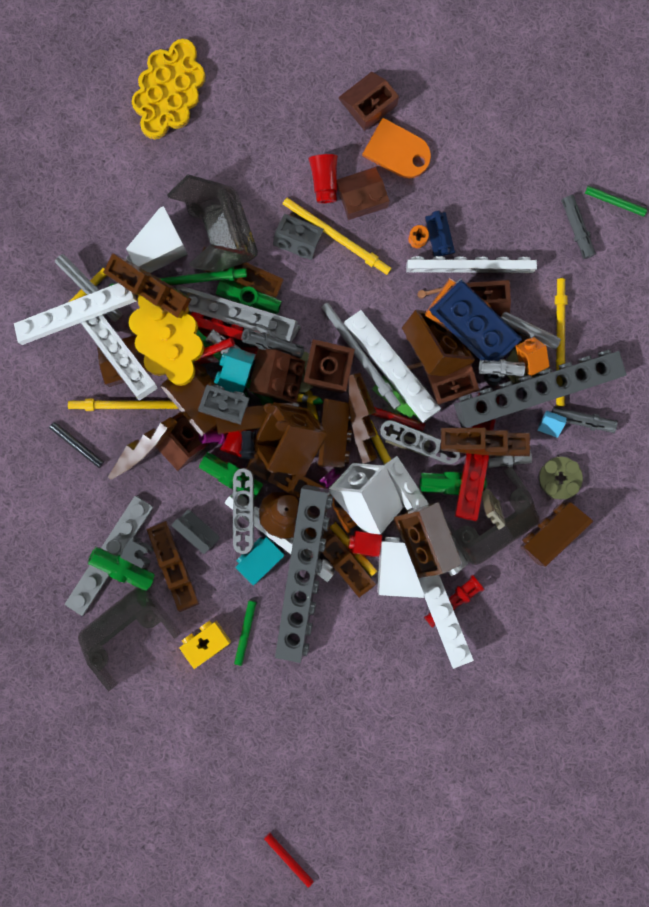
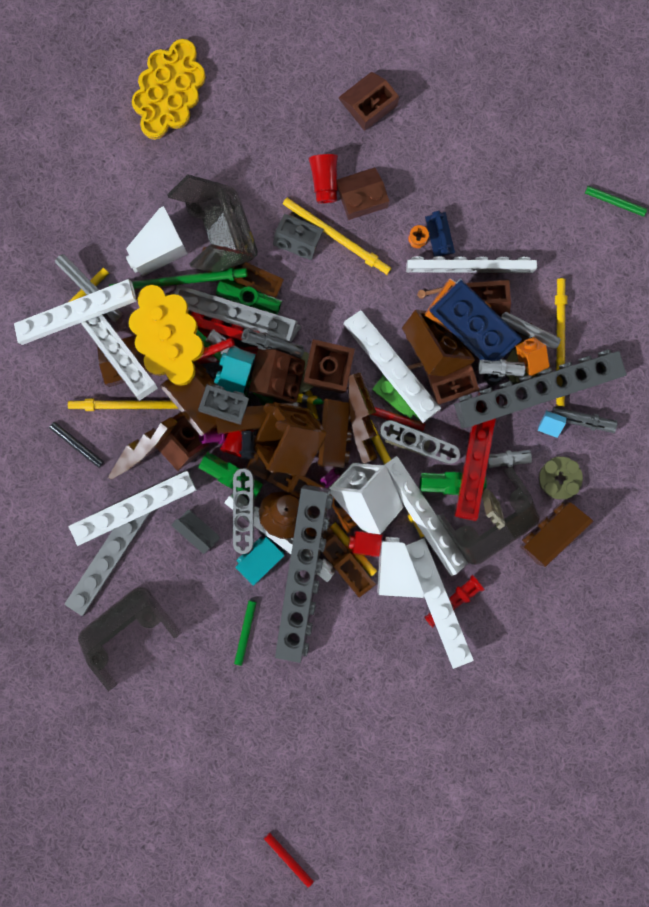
green piece [87,546,155,591] -> none
reddish brown slope [103,253,191,318] -> none
dark grey hinge [120,537,154,568] -> none
reddish brown slope [147,521,200,612] -> none
yellow brick [179,620,231,669] -> none
light grey bar [321,303,401,410] -> none
orange tile [362,118,431,179] -> none
reddish brown slope [394,502,462,578] -> none
reddish brown slope [441,428,530,456] -> none
dark grey pin [561,195,596,259] -> none
none -> white plate [68,471,197,546]

